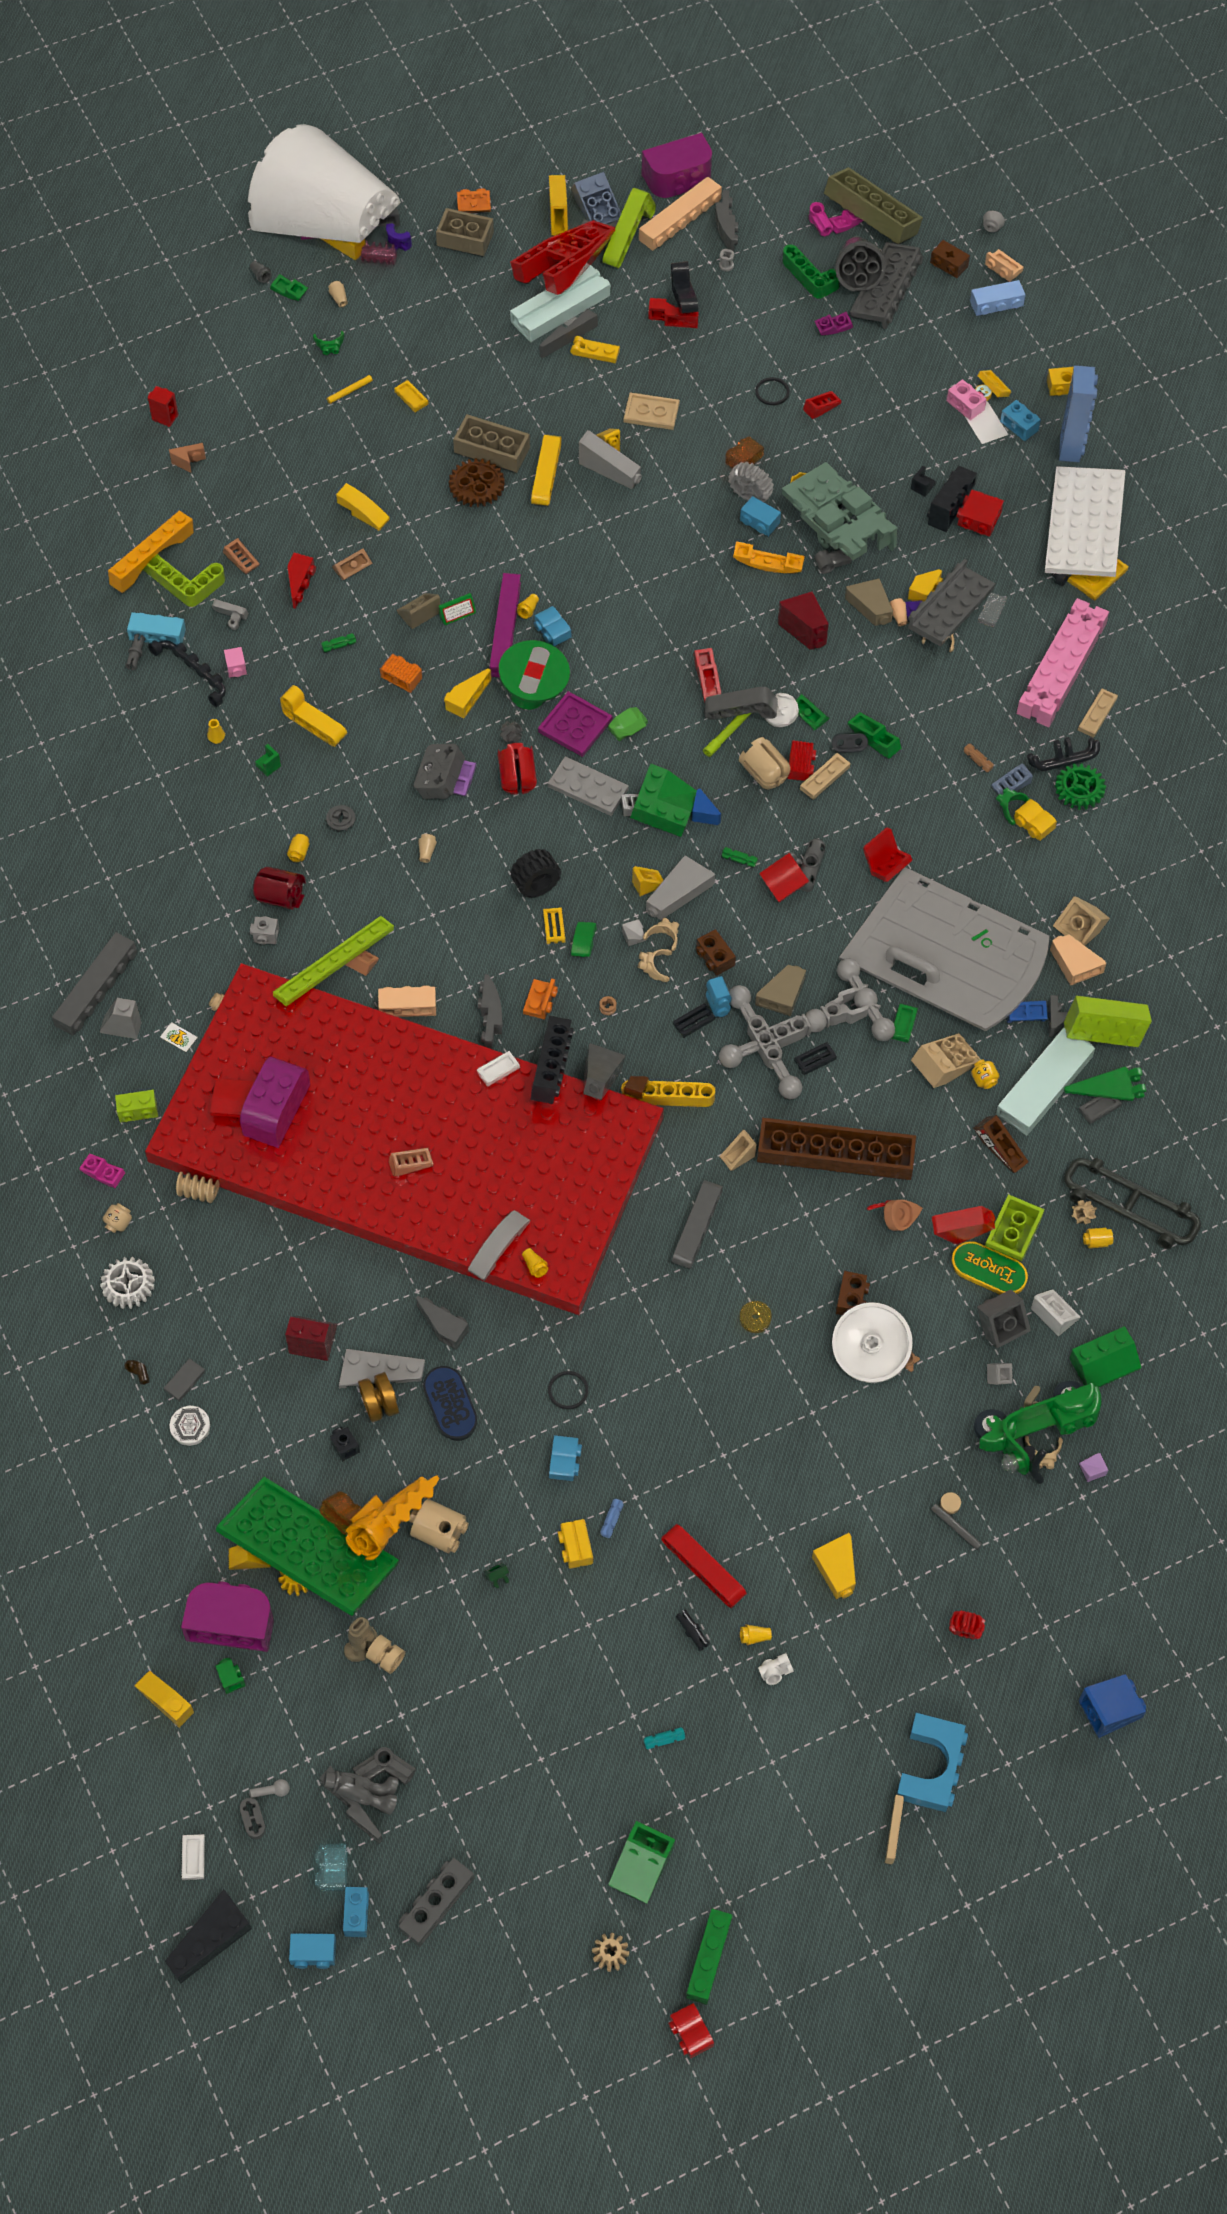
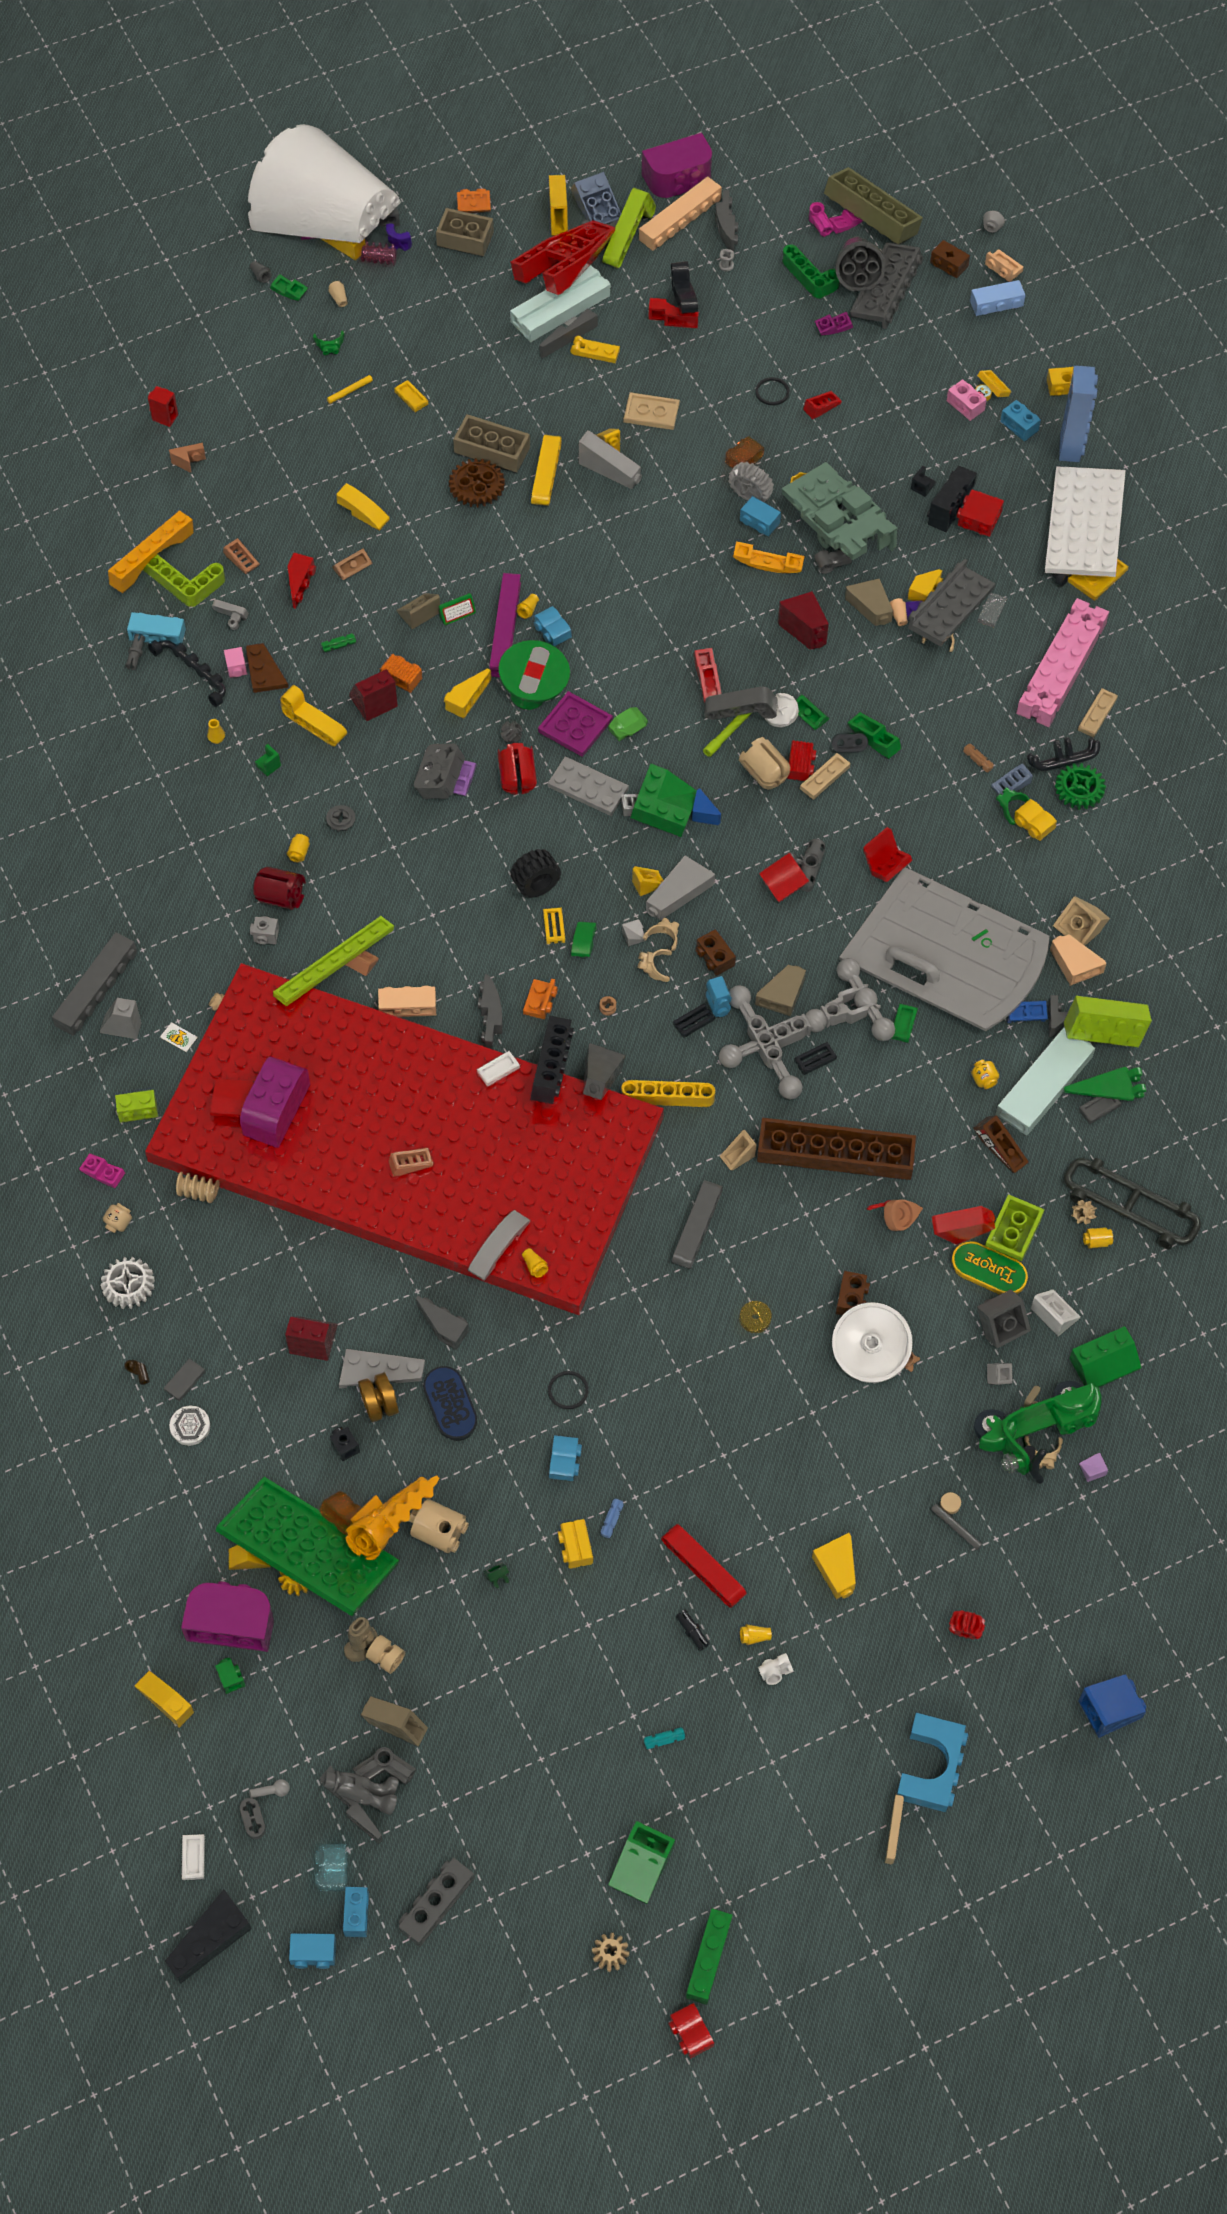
tan cone [419,834,437,863] -> none
reddish brown slope [624,1076,649,1099] -> none
green axle [722,847,758,868] -> none
tan slope [911,1034,981,1088] -> none
white sticker [965,401,1008,444] -> none
none -> reddish brown wing [246,643,289,693]
none -> dark red slope [349,669,398,722]
none -> dark tan slope [361,1696,428,1747]

